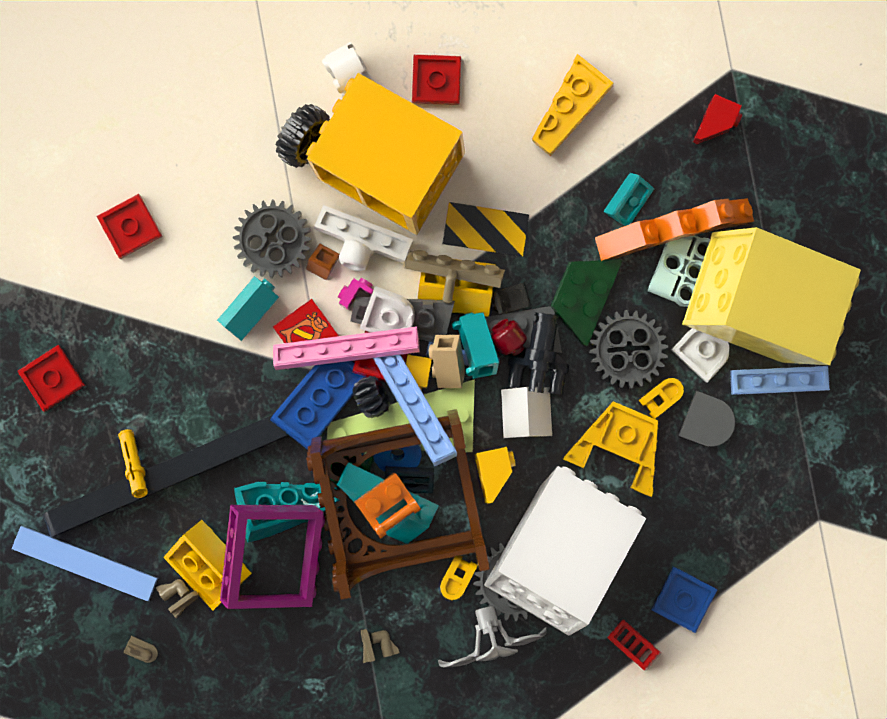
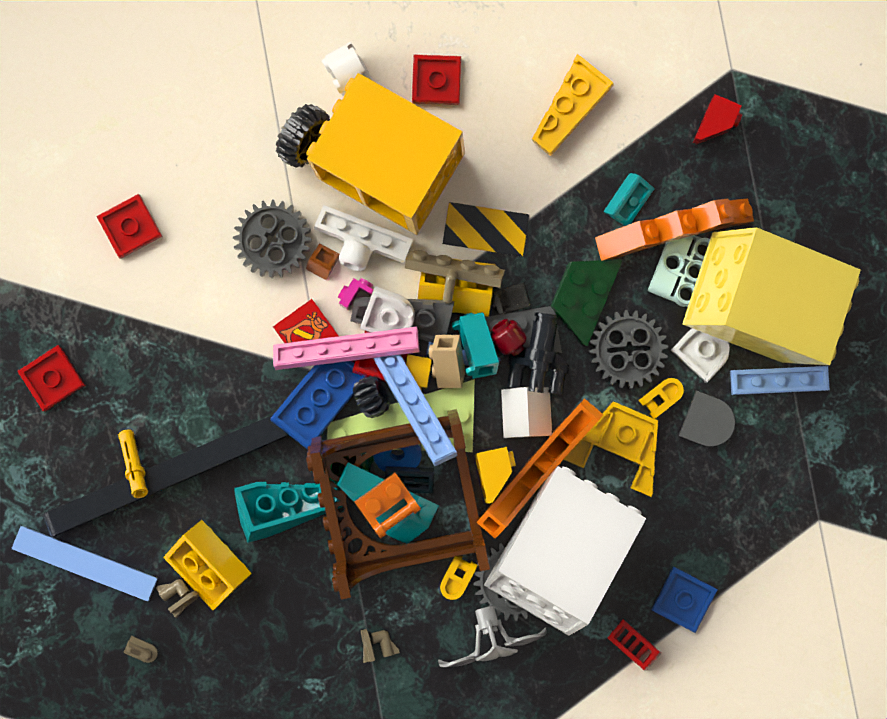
teal brick [217,276,279,341] -> none
magenta window [220,505,325,609] -> none
none -> orange arch [477,398,604,538]

